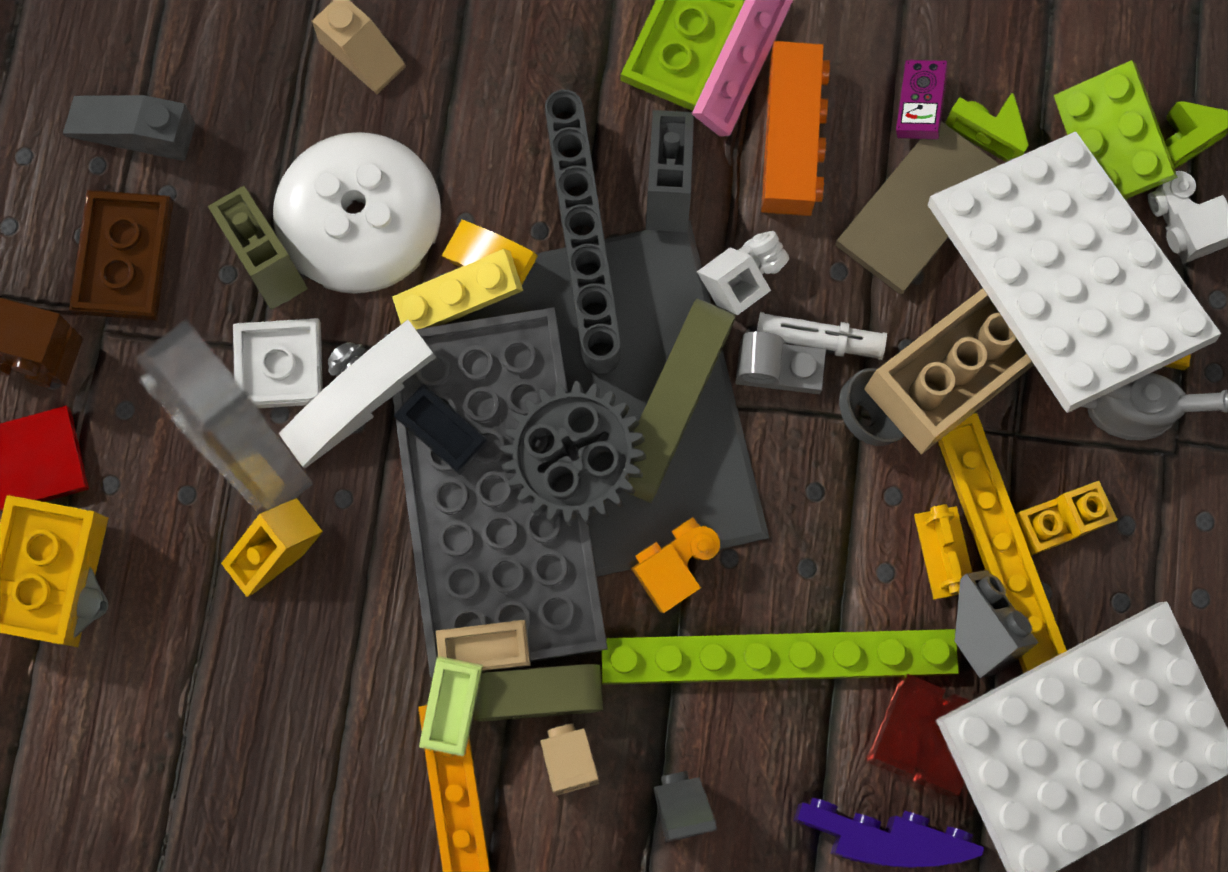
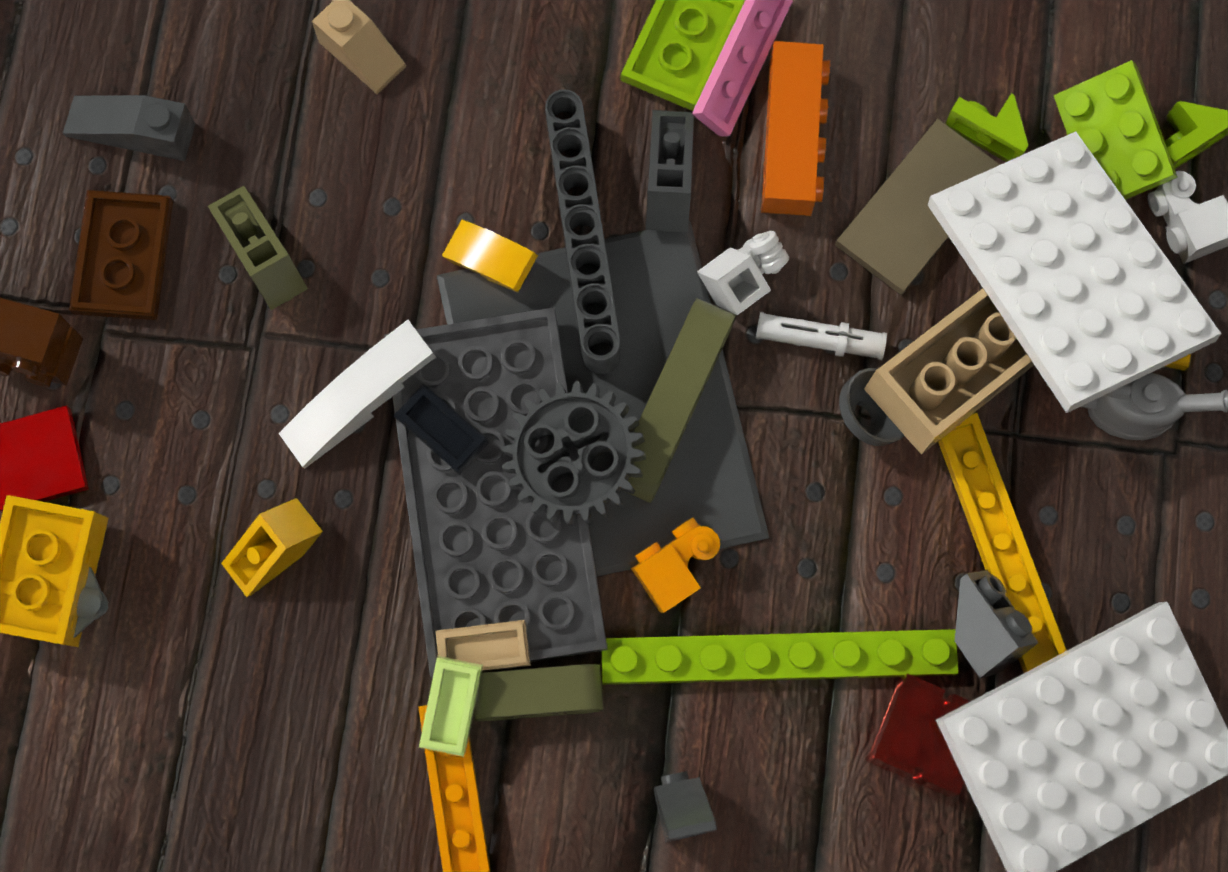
clear brick [136,320,313,511] -> none
white tile [233,318,323,410] -> none
white brick [273,132,441,293] -> none
flat silver plate [328,342,365,376] -> none
light yellow plate [392,249,523,329] -> none
tan slope [540,724,599,796] -> none
light grey plate [735,331,826,394] -> none
dark purple slope [793,797,984,868] -> none
magenta tile [896,60,948,139] -> none
yellow hinge [914,504,972,600] -> none
yellow slope [1015,481,1117,556] -> none

